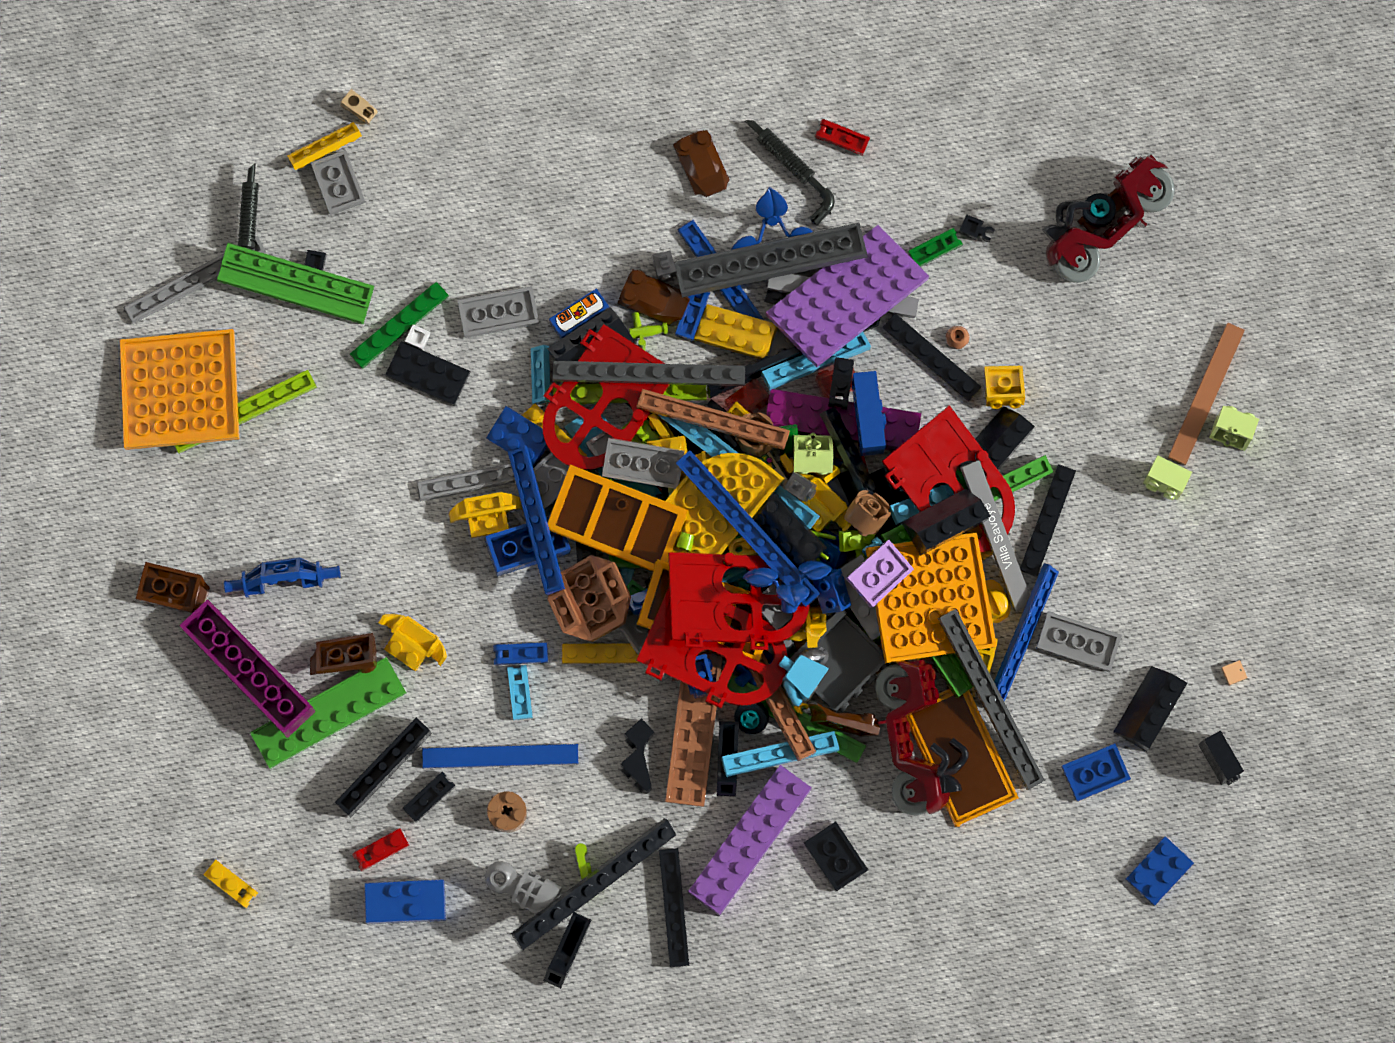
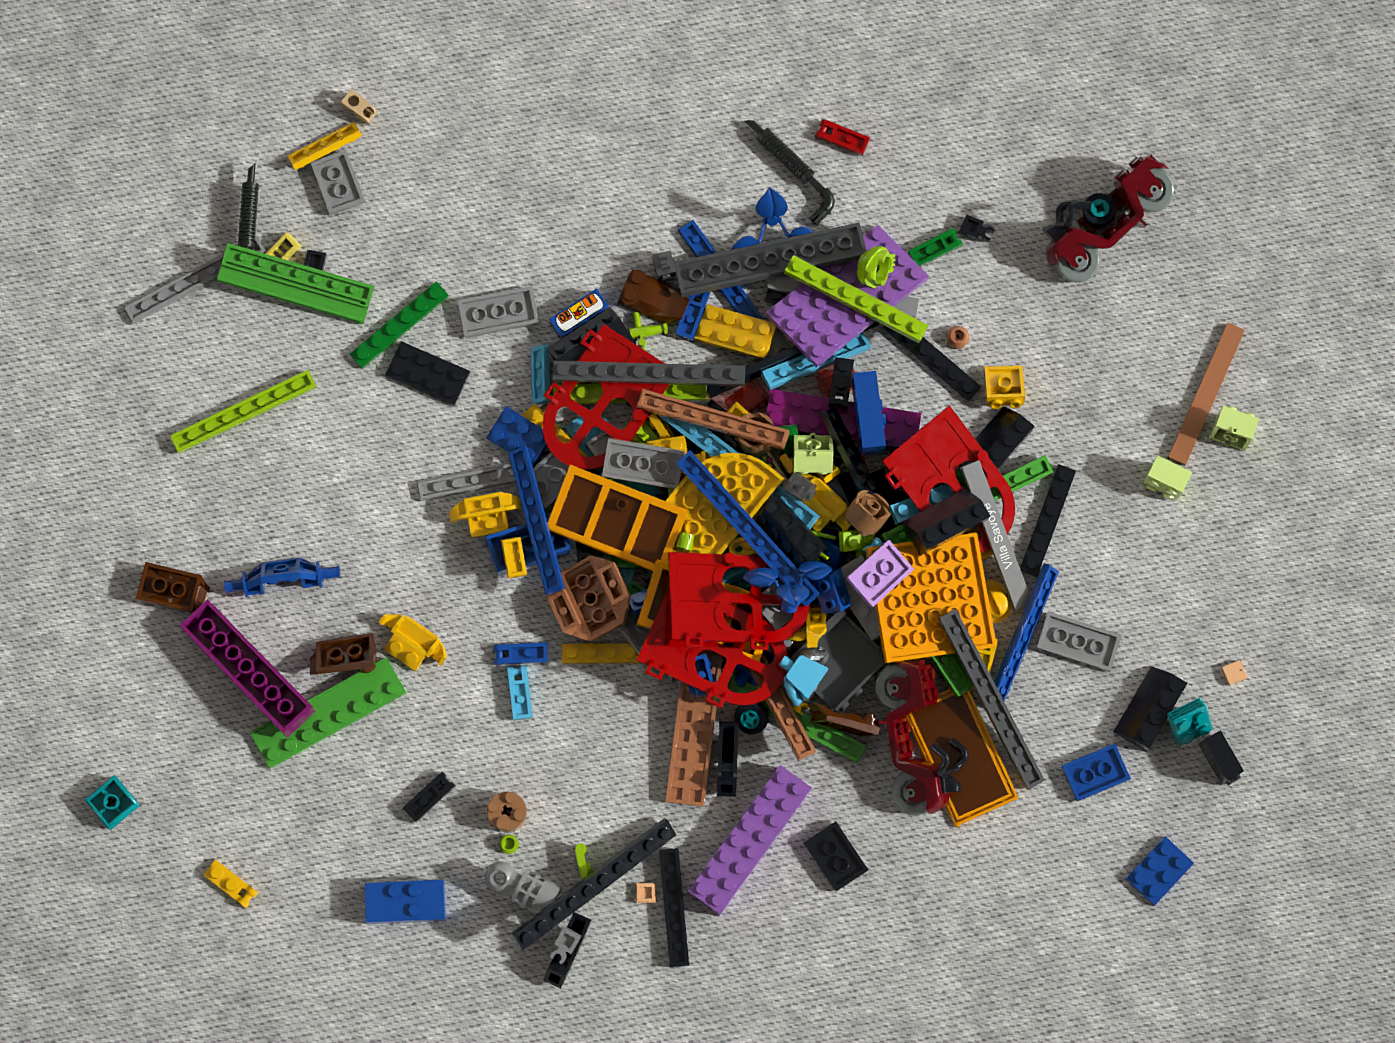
light orange plate [120,329,239,450] -> none
black brick [335,717,432,818] -> none
red plate [352,828,410,872] -> none
white plate [405,325,431,350] -> none
blue tile [422,744,579,769] -> none
black arch [620,718,655,794] -> none
reddish brown slope [673,130,730,198] -> none
medium azure plate [721,731,839,777] -> none
none -> teal brick [85,775,140,830]
none -> light yellow slope [265,232,302,260]
none -> lime plate [499,834,519,854]
none -> yellow plate [501,537,527,579]
none -> light grey plate [550,926,581,964]
none -> light nougat tile [636,883,656,903]
none -> lime plate [784,255,929,343]
none -> lime helmet [857,246,895,289]
none -> teal brick [1167,697,1213,746]

